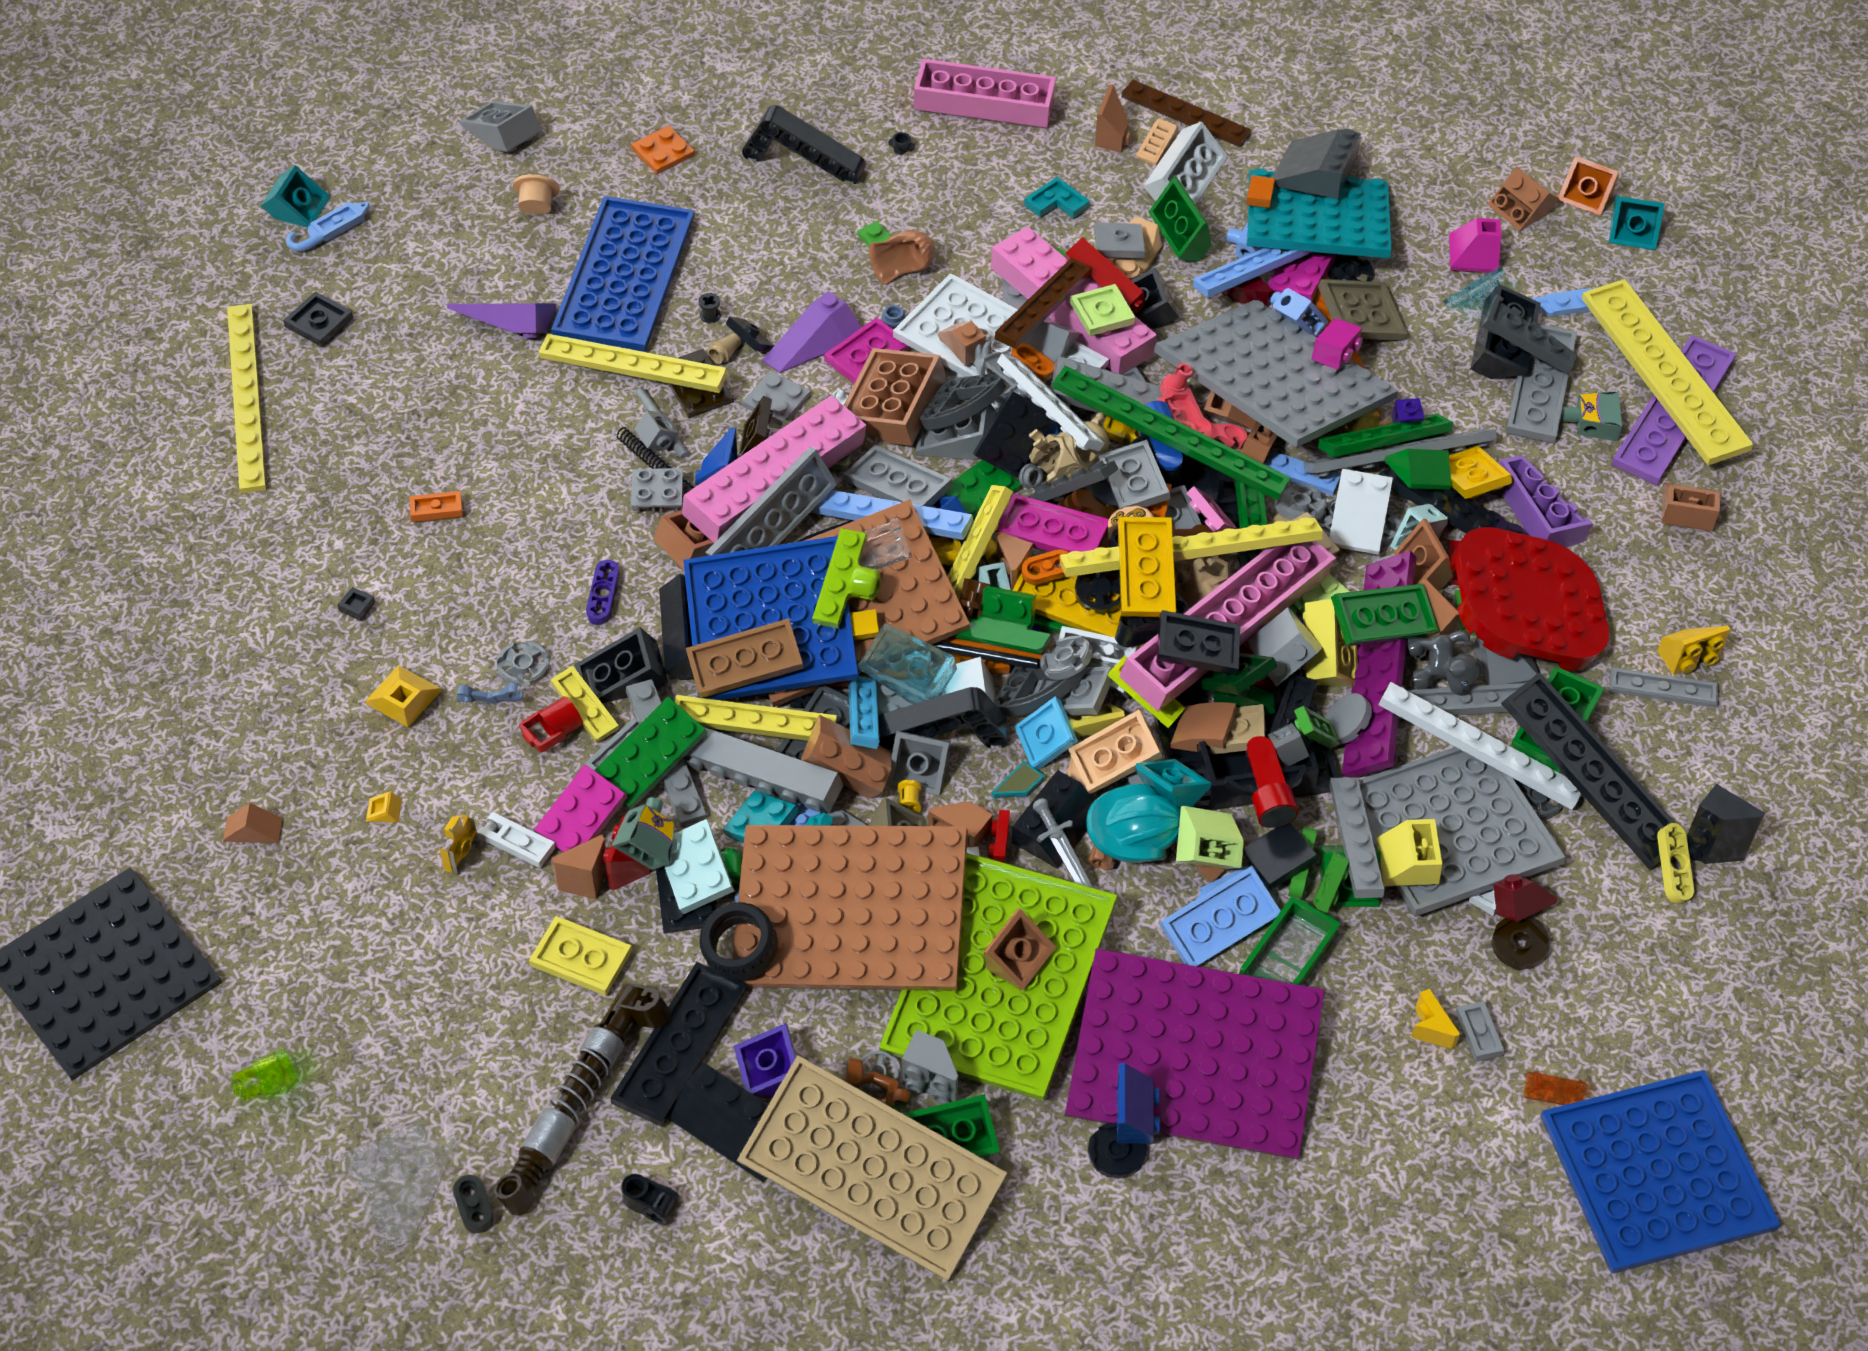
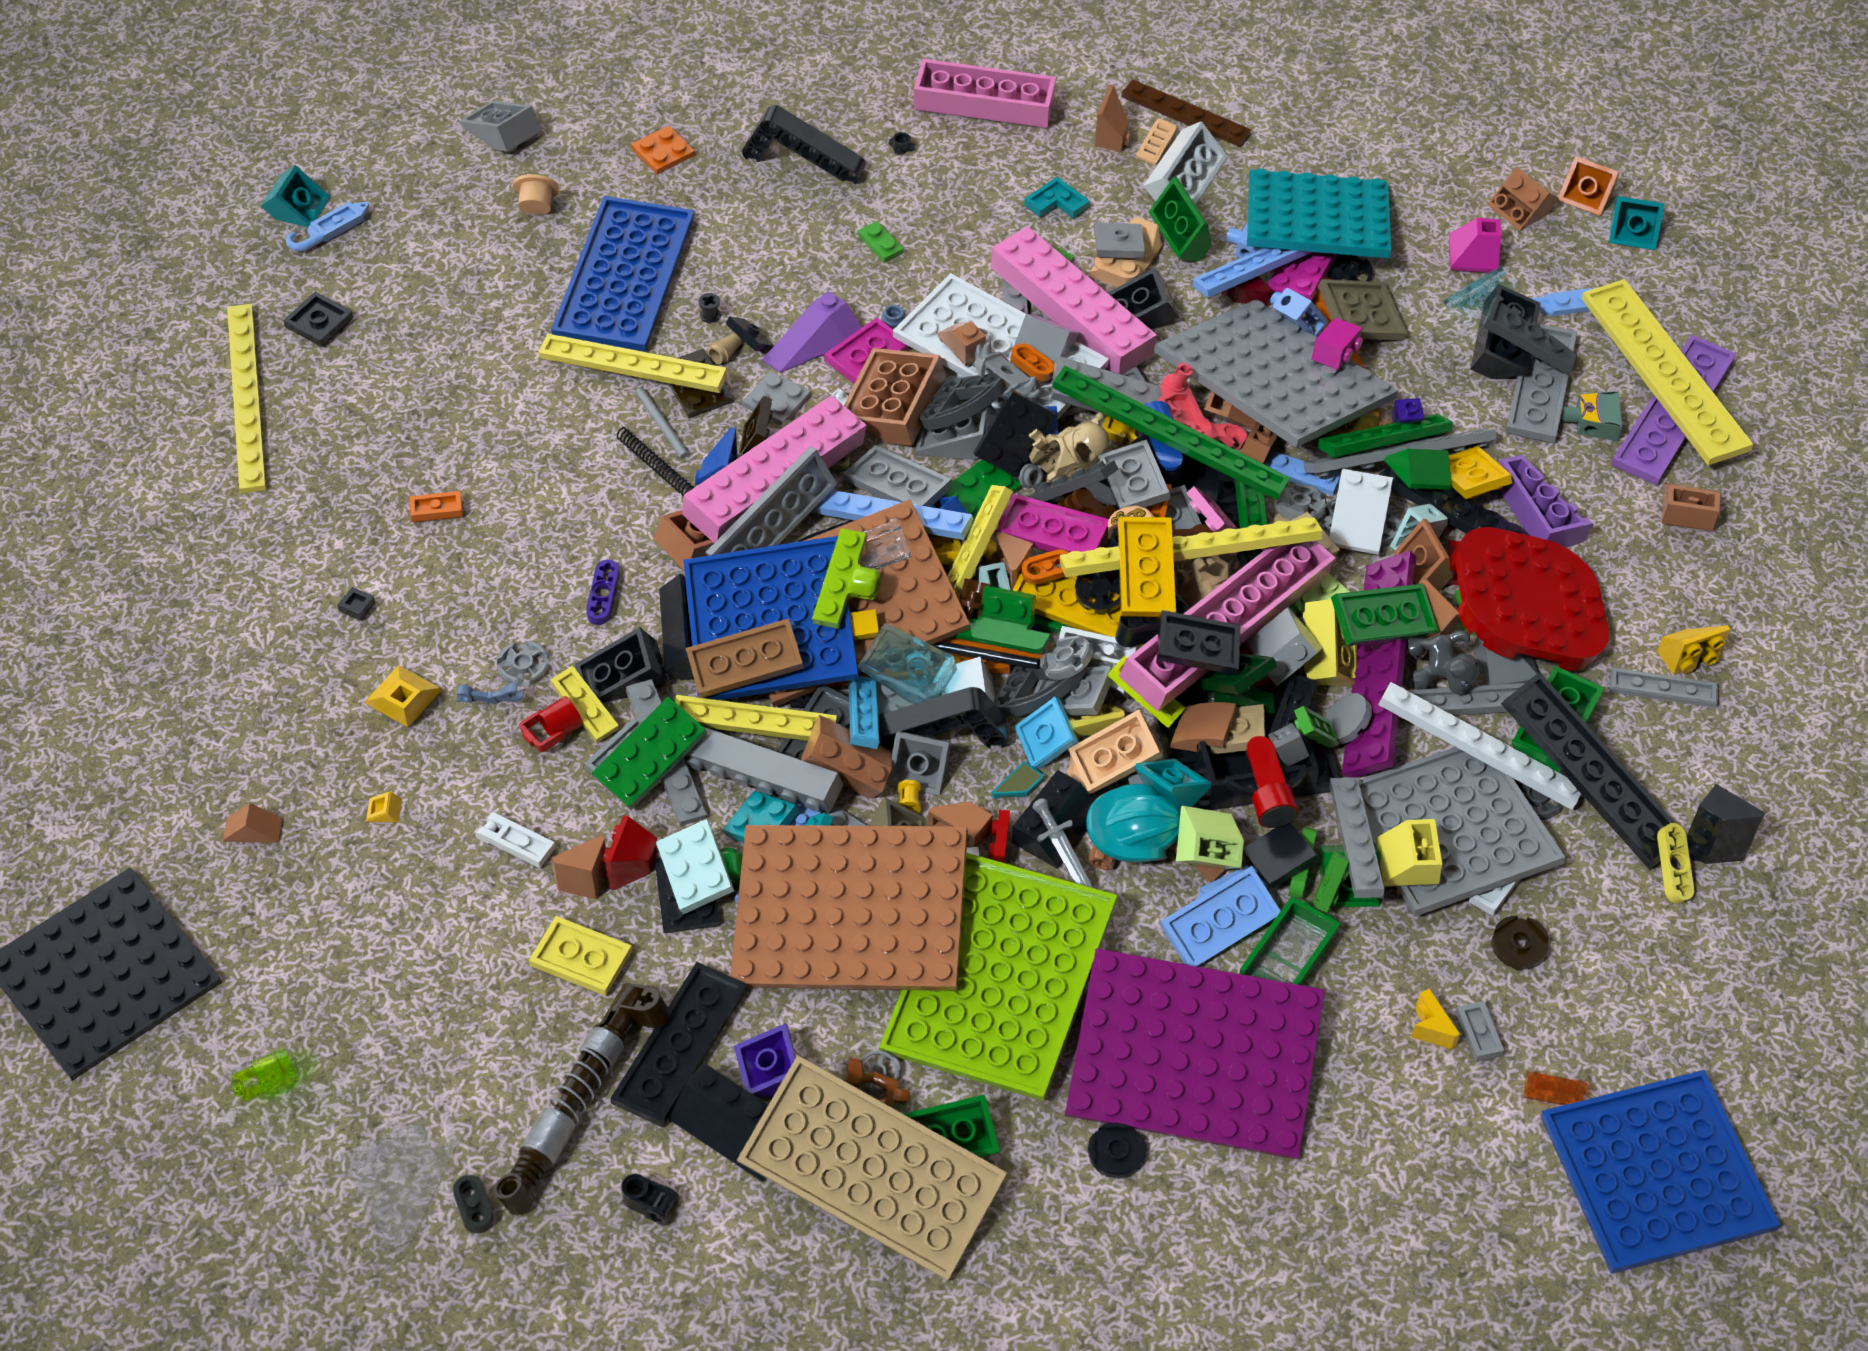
yellow piece [439,814,479,875] -> none
medium lavender wedge [447,303,556,338] -> none
dark pink plate [534,764,628,852] -> none
sand green torso [612,797,675,870] -> none
light grey hinge [631,468,683,513] -> none
light grey brick [634,410,678,451] -> none
black tyre [699,902,778,981] -> none
nougat piece [868,230,935,285] -> none
light grey slope [902,1030,958,1104] -> none
nougat slope [984,908,1056,990] -> none
reddish brown plate [994,258,1092,349] -> none
white plate [997,354,1105,451] -> none
red slope [1065,237,1145,313] -> none
yellowish green plate [1070,284,1135,336] -> none
blue slope [1117,1063,1159,1144] -> none
orange tile [1246,175,1275,208] -> none
dark grey slope [1272,129,1361,199] -> none
dark red slope [1493,874,1557,922] -> none

